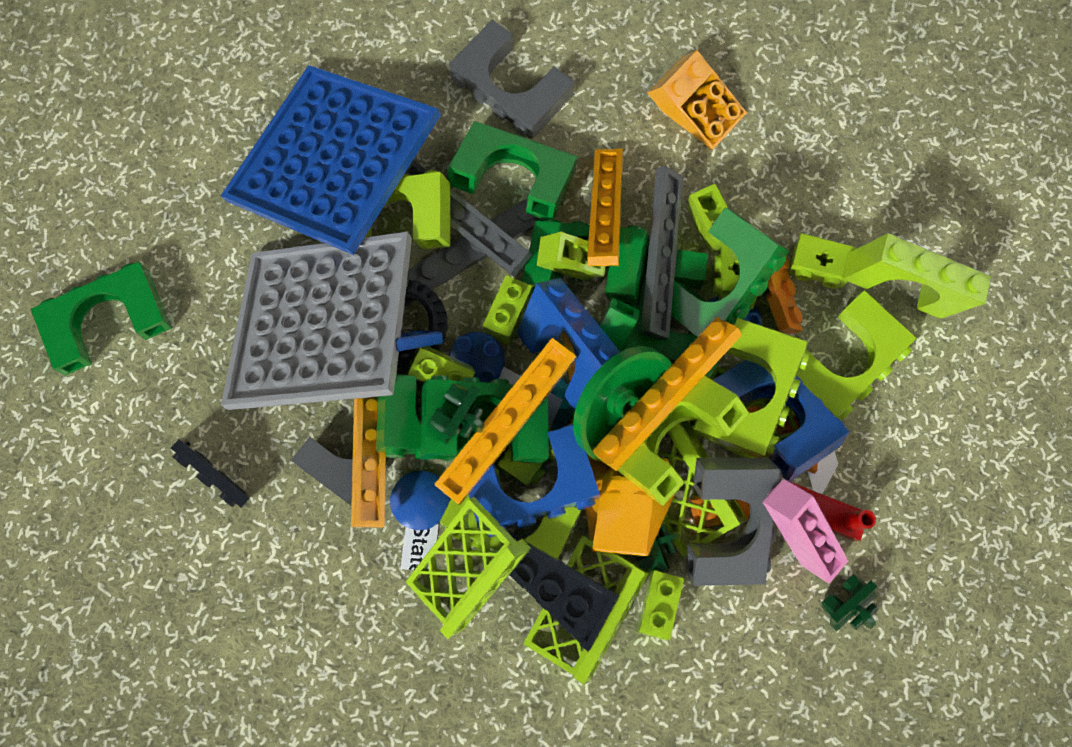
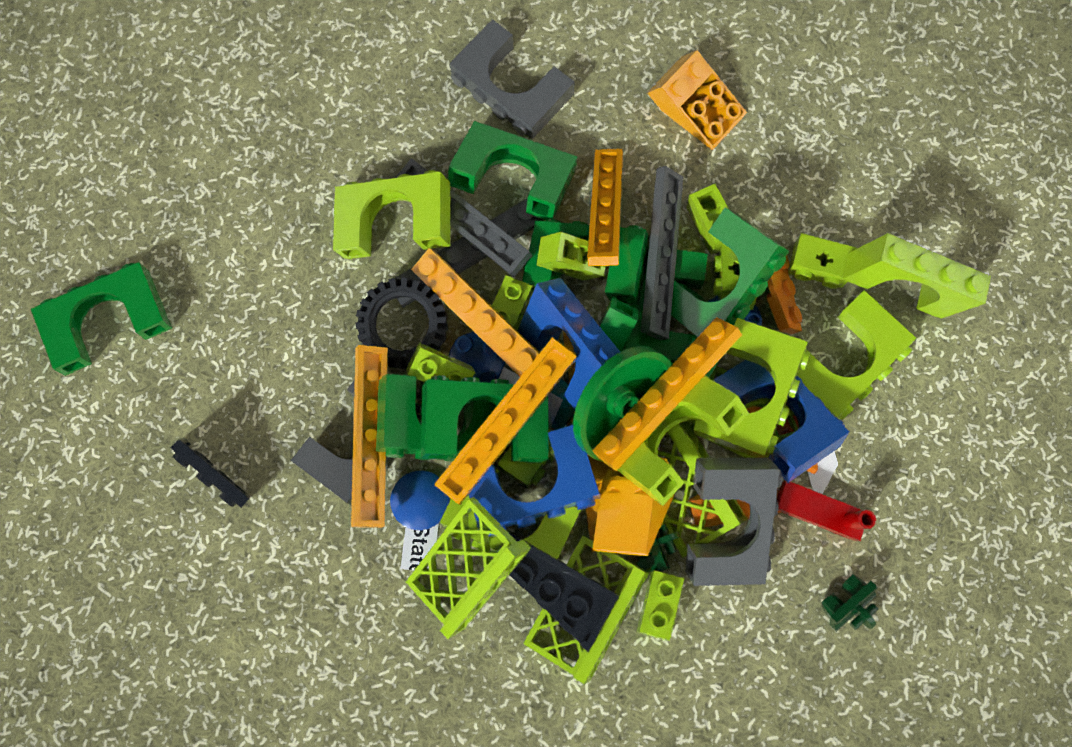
blue plate [221,65,441,255] -> none
light grey plate [221,232,412,410] -> none
blue tile [395,330,443,351] -> none
dark green hips [428,383,485,444] -> none
bright pink brick [763,479,848,584] -> none
none -> light orange plate [411,248,540,377]

